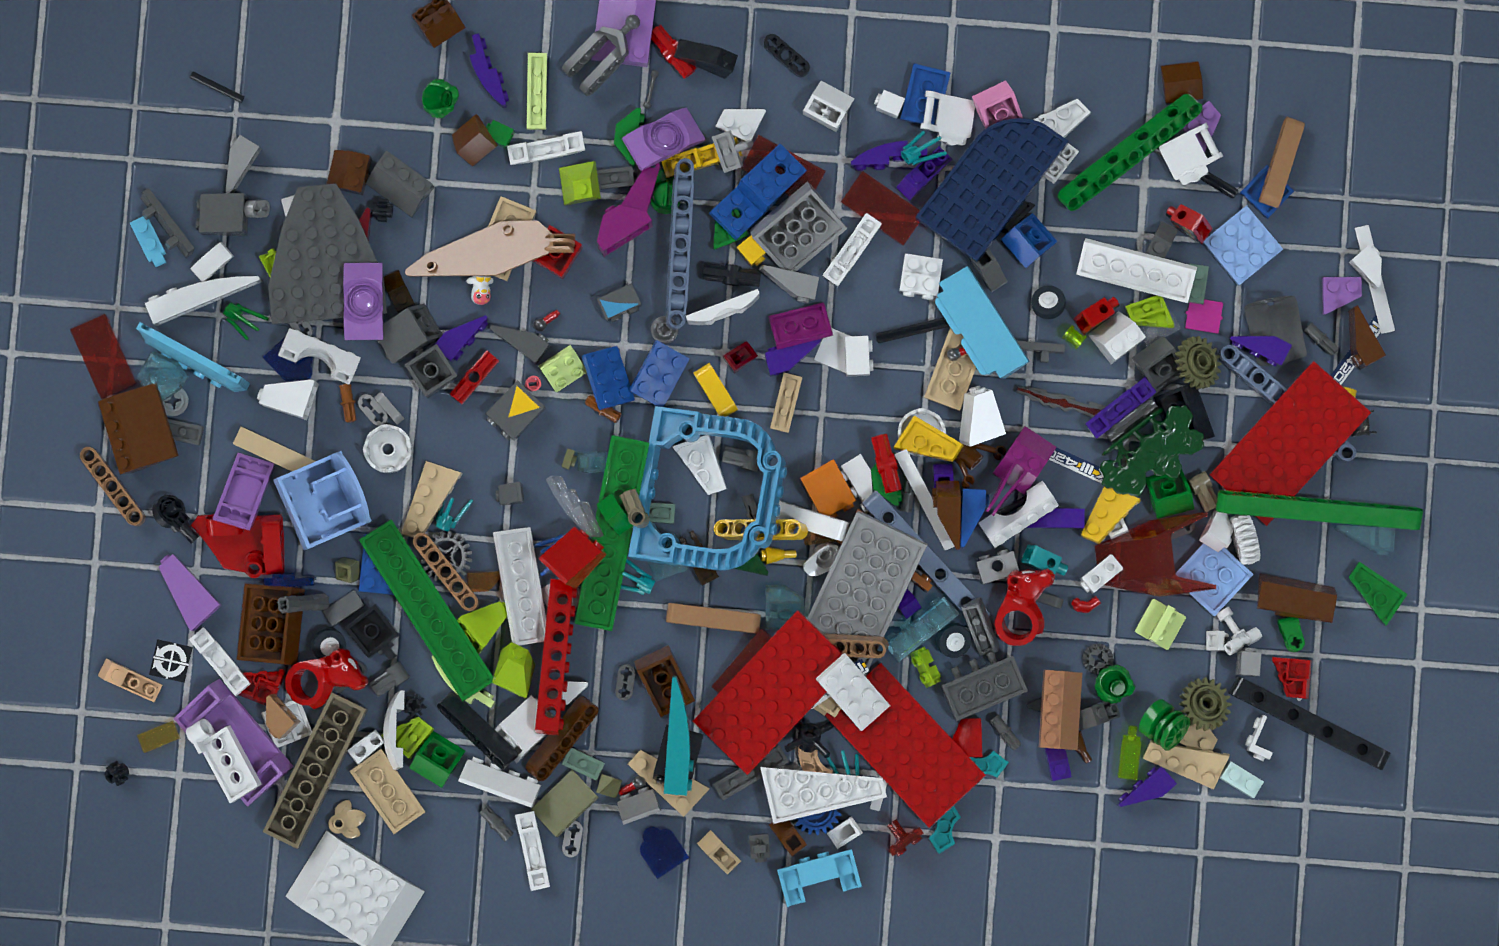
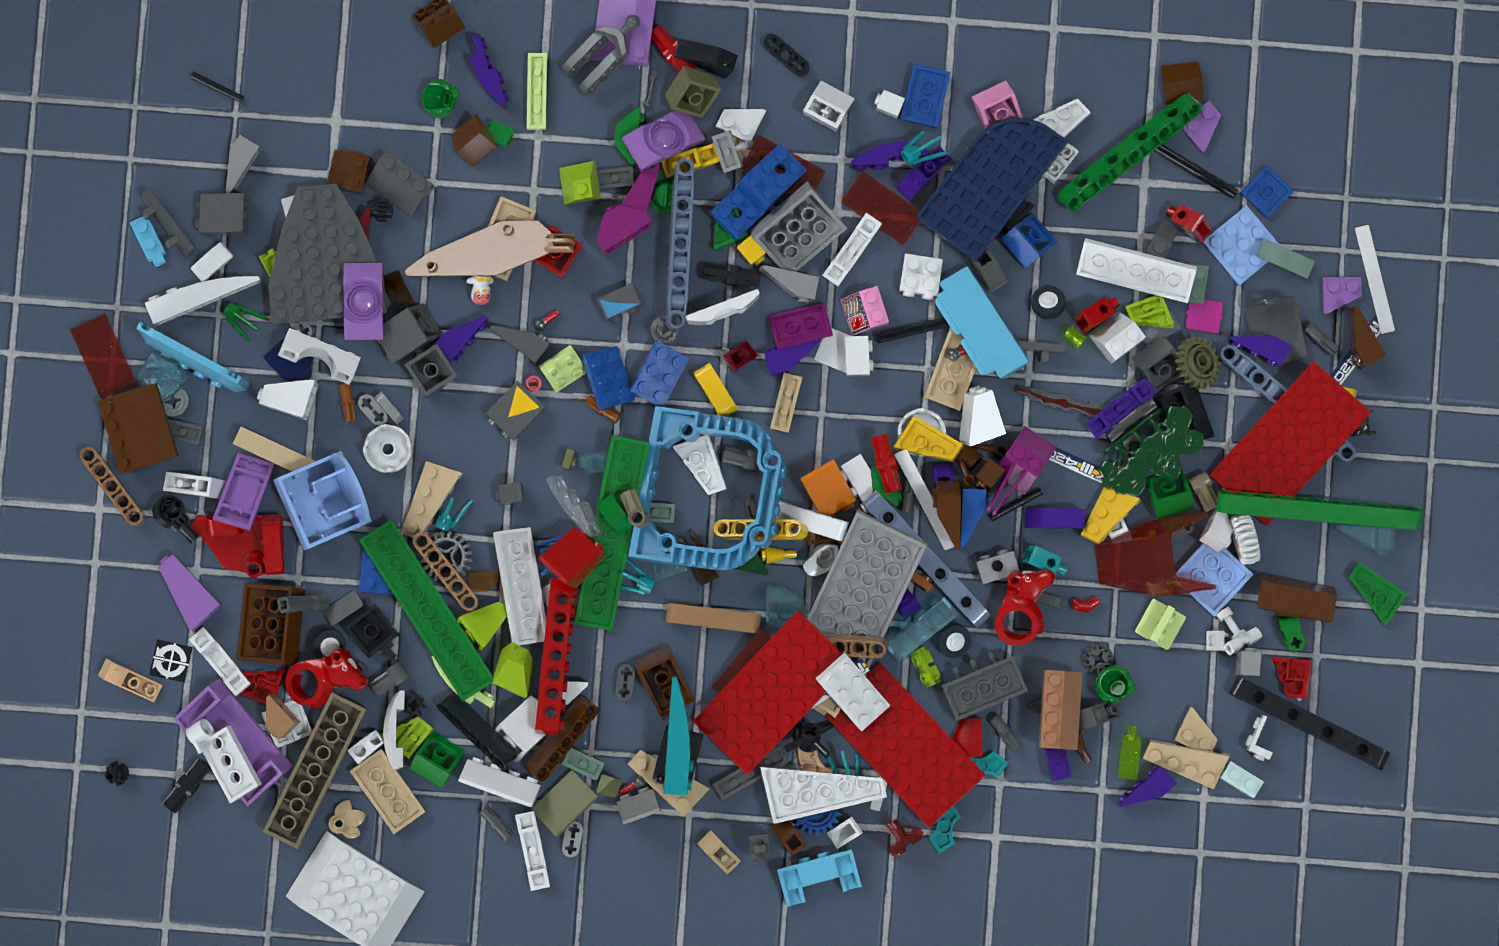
clear yellow tile [137,721,181,753] -> none
light grey beam [244,200,270,218] -> none
clear blue plate [264,574,317,587] -> none
olive slope [335,557,360,584] -> none
red piece [450,350,499,405] -> none
white slope [507,131,585,165] -> none
clear blue plate [640,827,690,879] -> none
white piece [920,91,975,146] -> none
dark grey slope [961,597,999,656] -> none
white arch [979,480,1059,548] -> none
white bracket [1080,554,1123,594] -> none
green wheel [1139,699,1190,751] -> none
white piece [1159,123,1224,185] -> none
olive gear [1179,677,1232,731] -> none
medium nougat beam [1259,117,1305,208] -> none
white slope [1349,244,1382,290] -> none
none -> black piece [162,758,211,814]
none -> white slope [163,472,226,499]
none -> olive slope [665,66,721,118]
none -> slope [840,286,889,336]
none -> reddish brown slope [974,459,1005,492]
none -> sand green tile [1256,239,1315,279]

